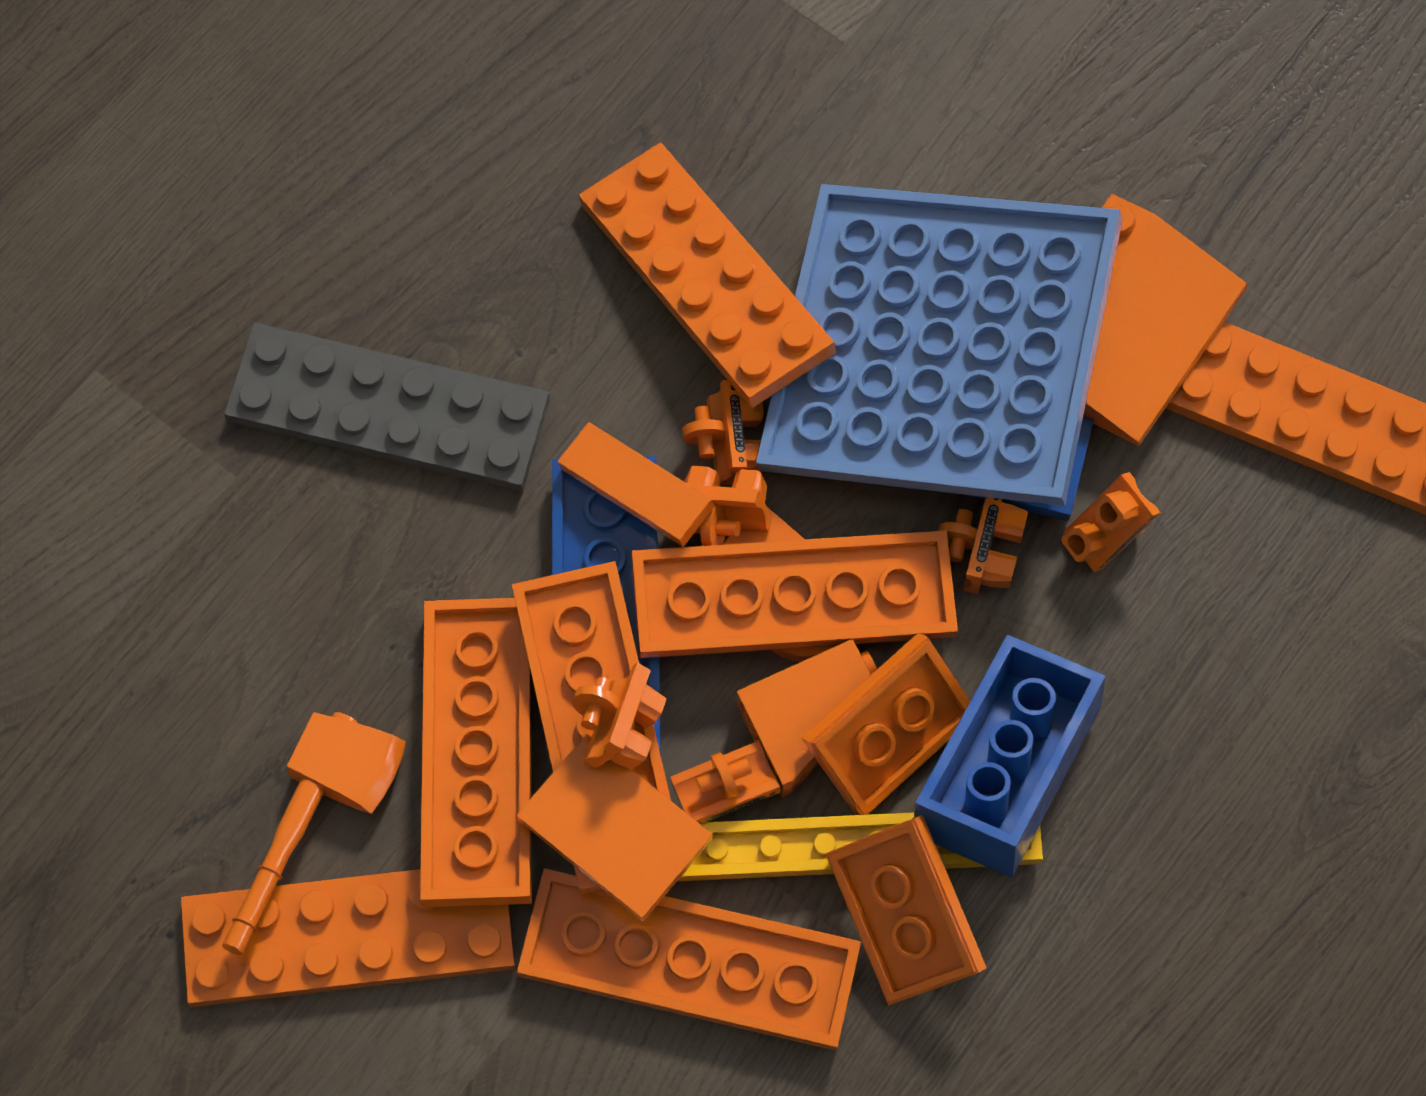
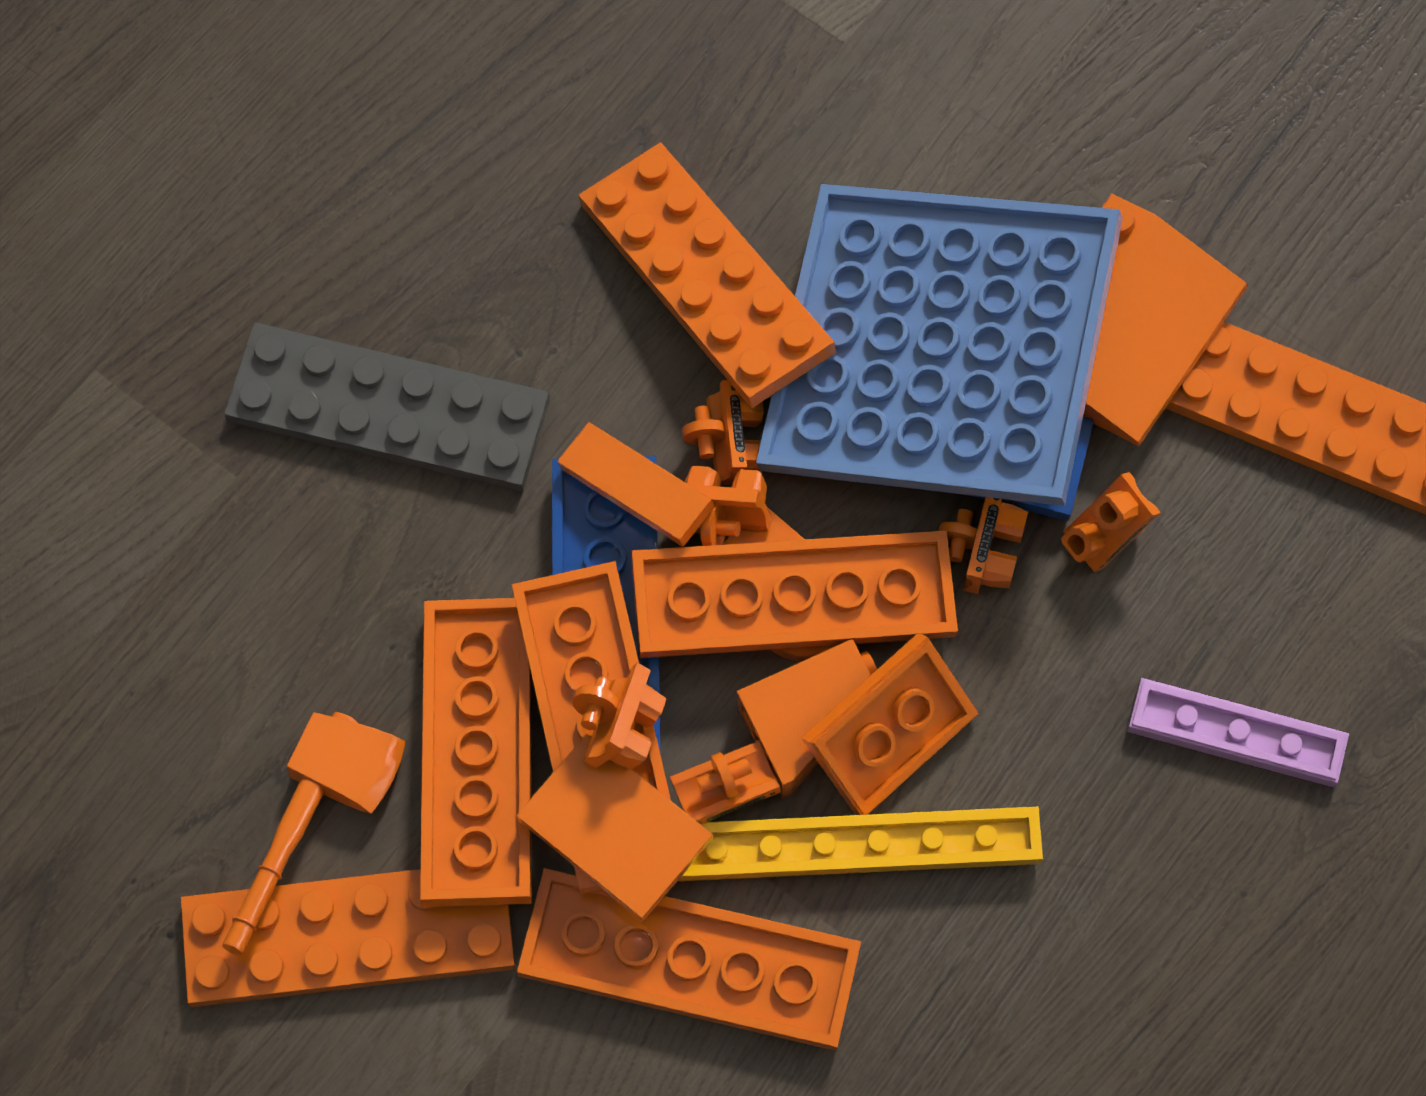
orange tile [825,814,987,1006] -> none
blue brick [914,635,1106,878] -> none
none -> lavender tile [1127,678,1349,788]

